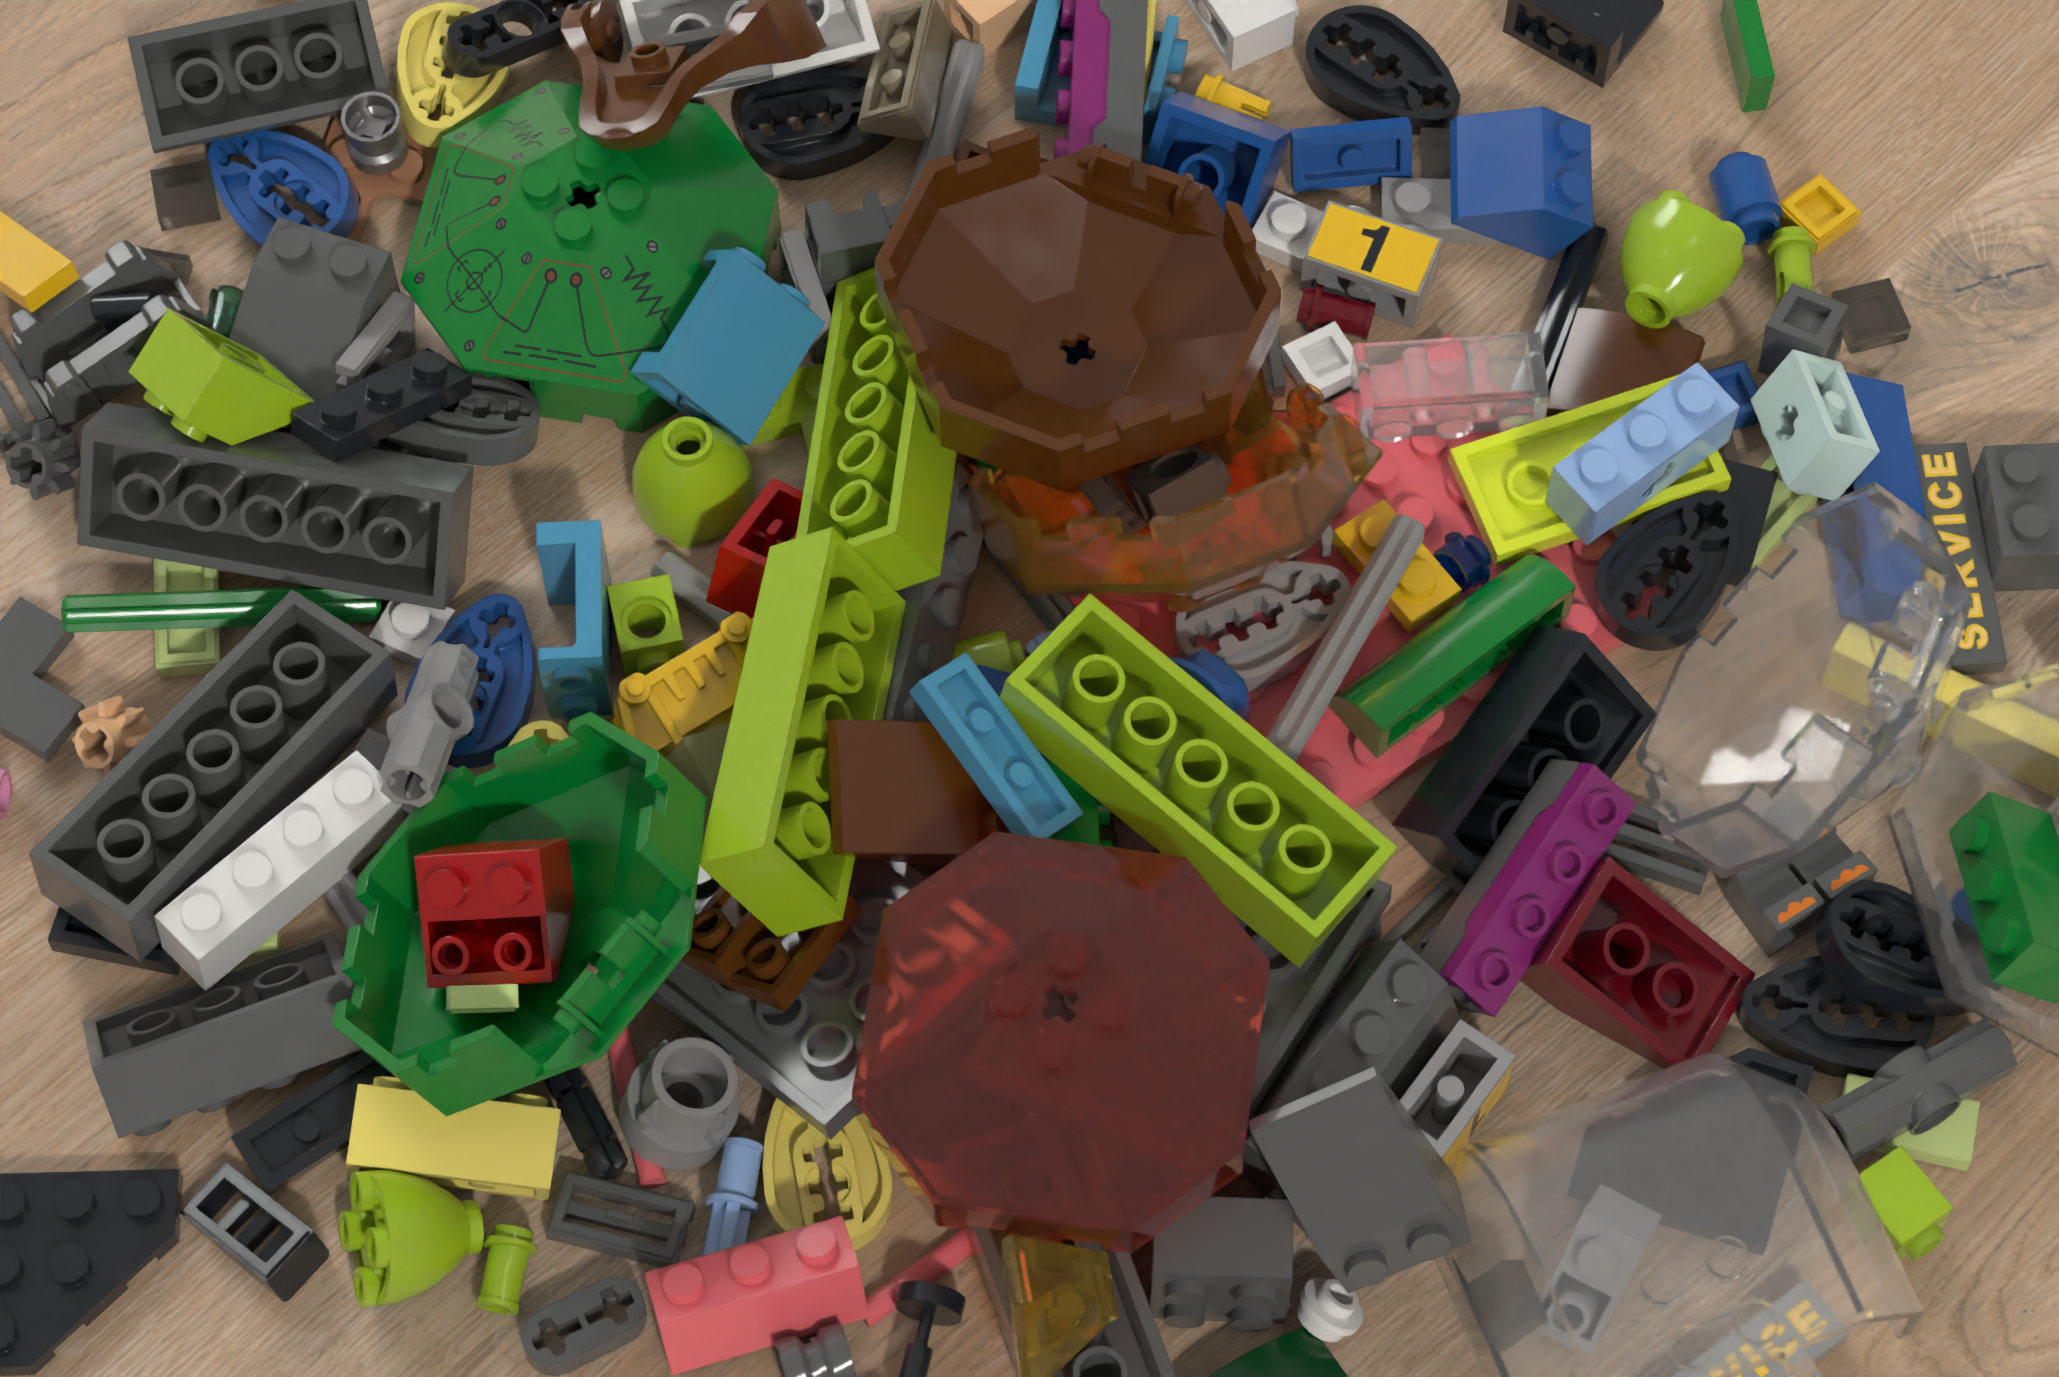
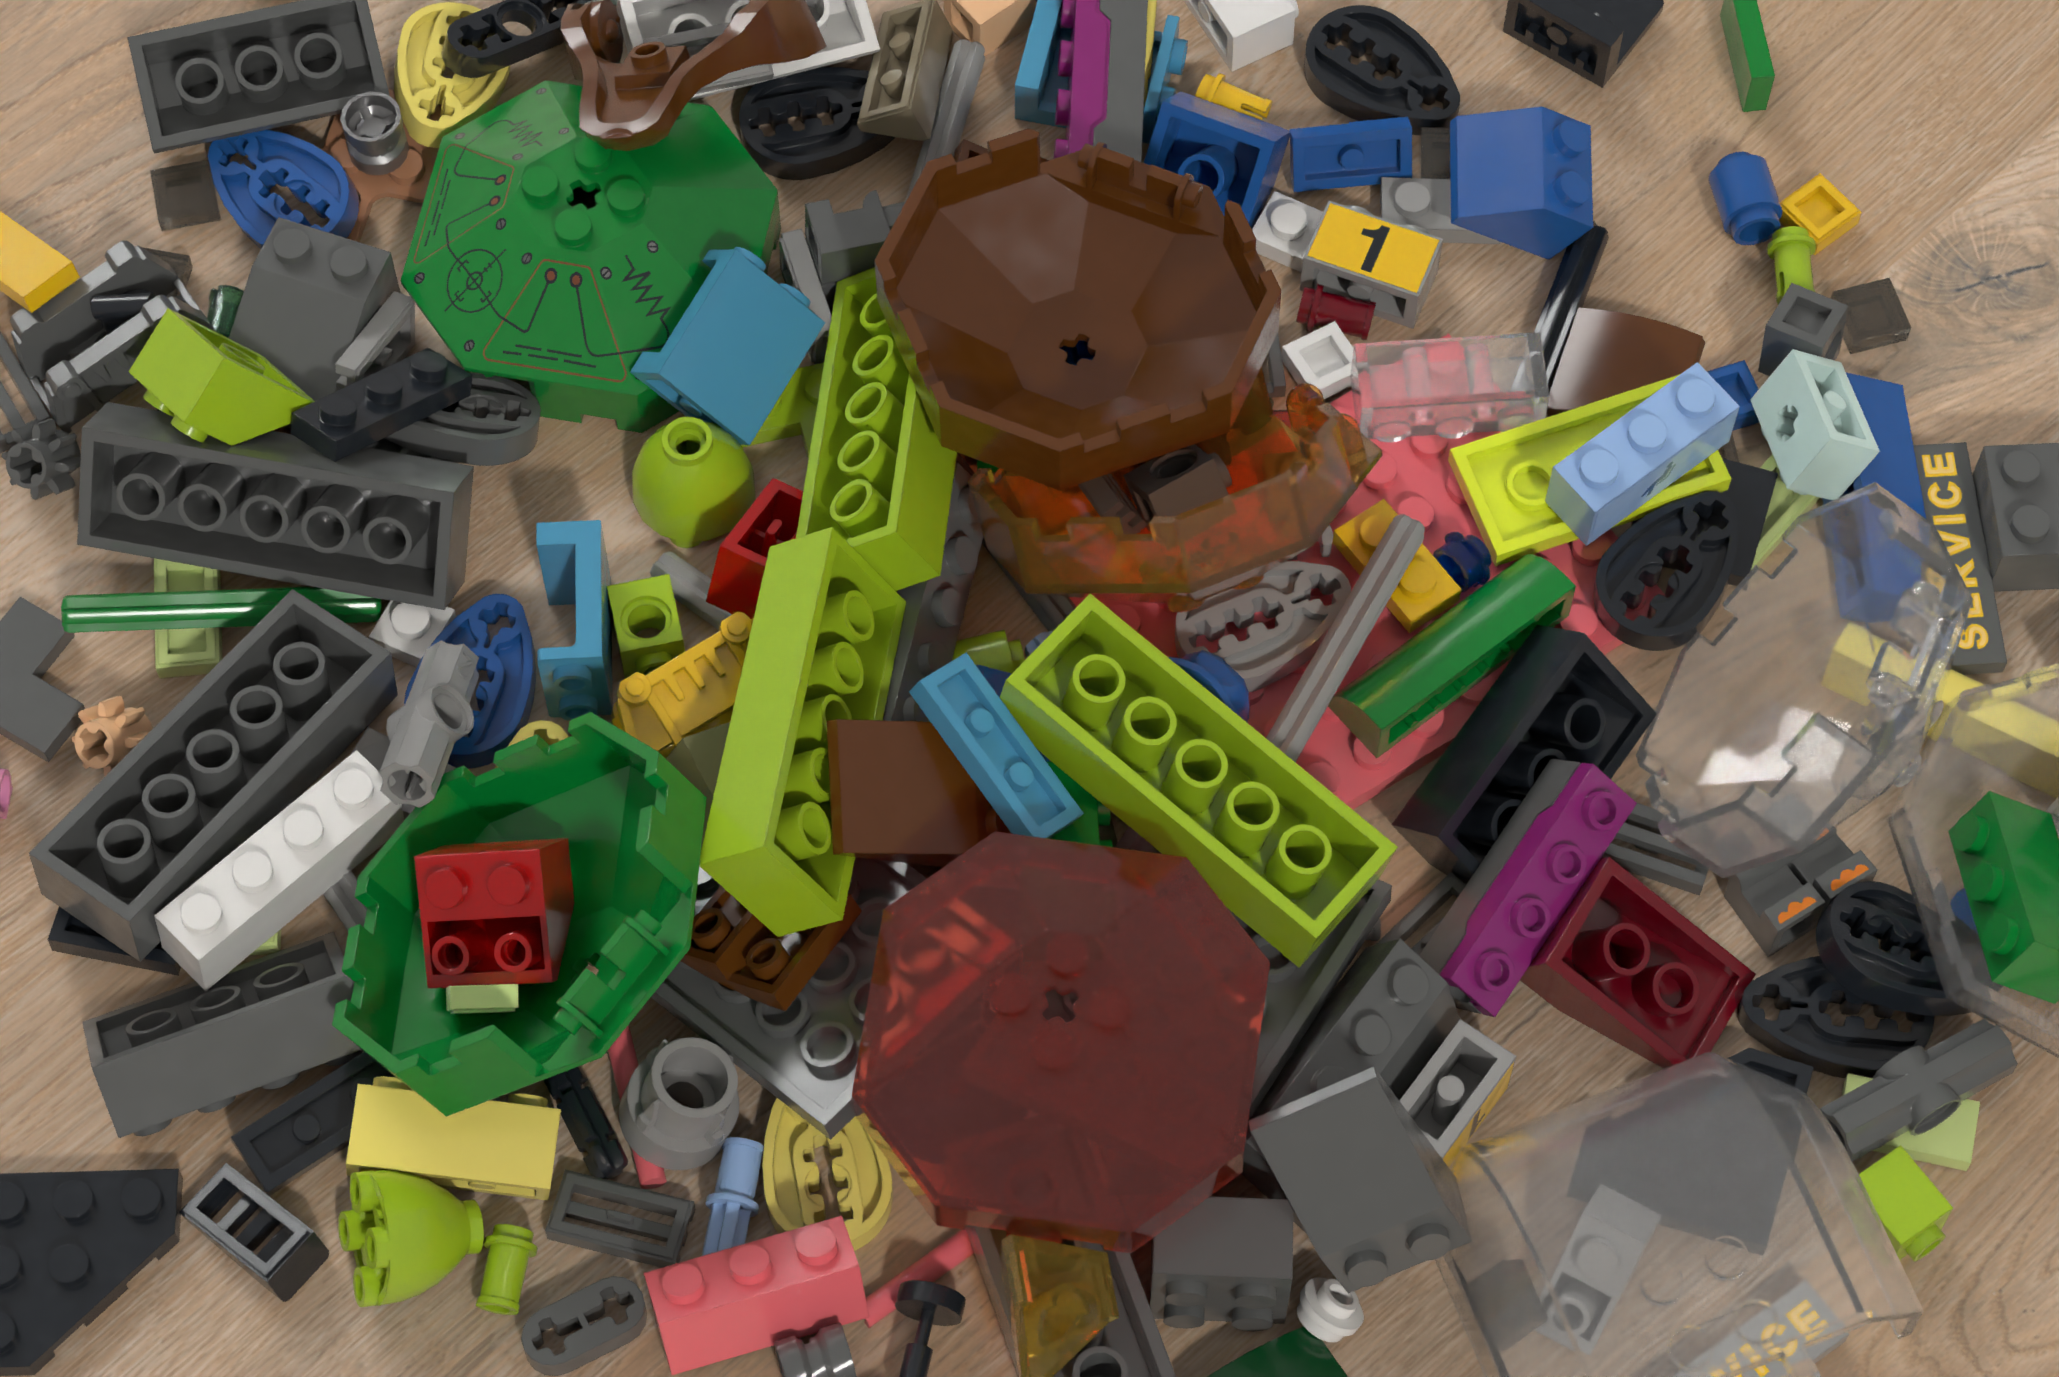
lime piece [1620,190,1745,328] -> none

